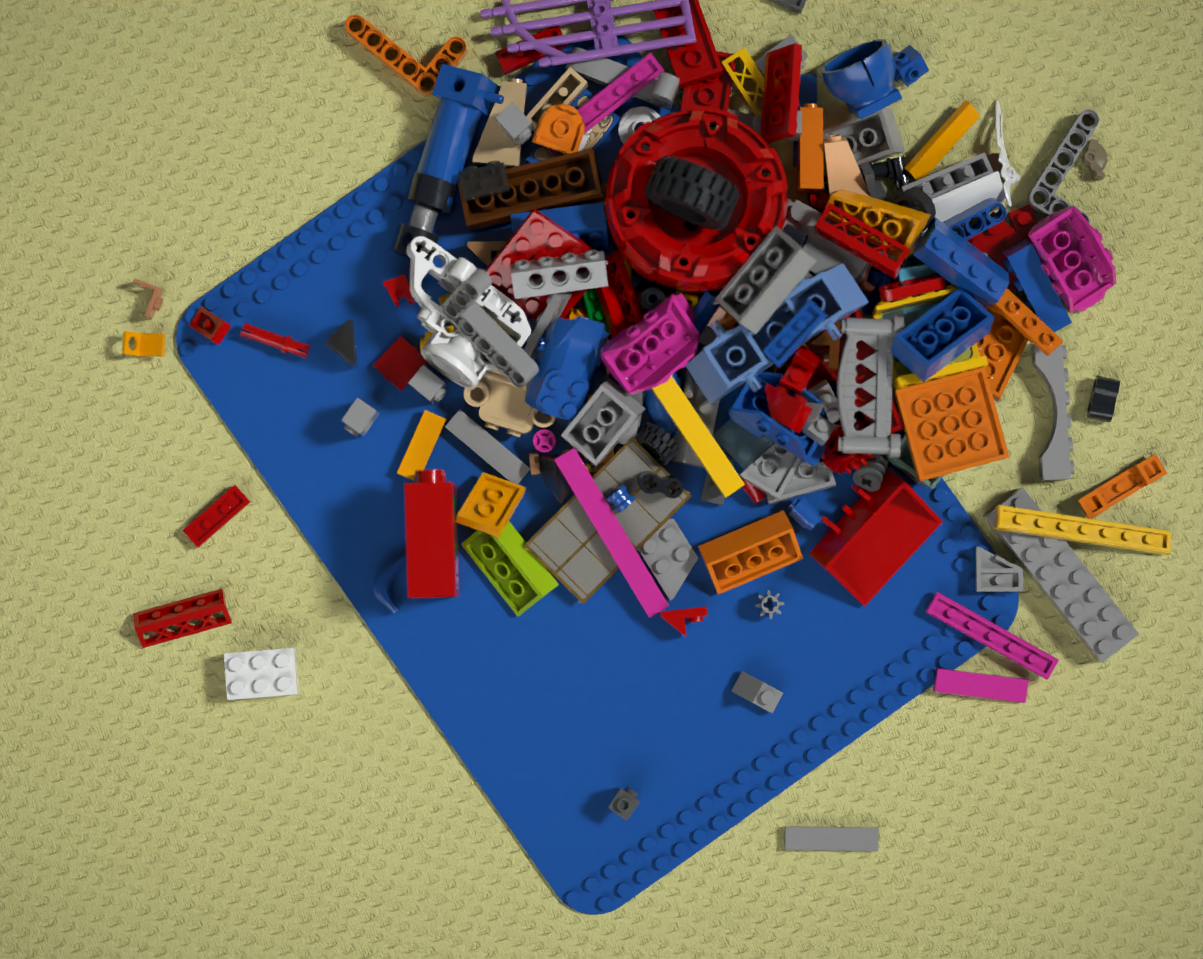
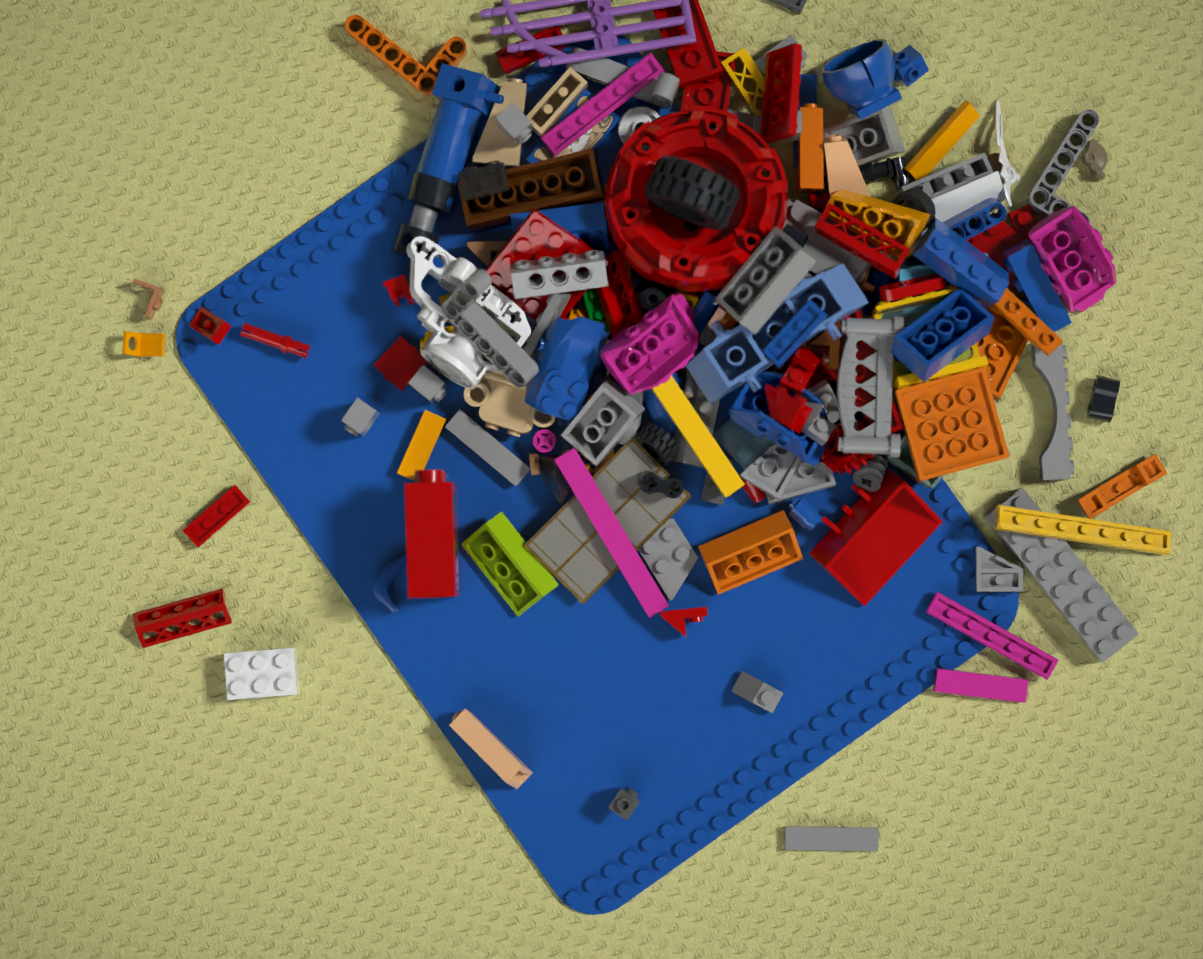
clear smoke slope [324,319,358,368] -> none
light orange plate [456,472,526,538] -> none
orange tile [531,104,585,154] -> none
blue wheel [606,484,635,513] -> none
light grey gear [755,590,784,619] -> none
dark grey slope [860,162,886,201] -> none
none -> light nougat slope [449,708,533,789]

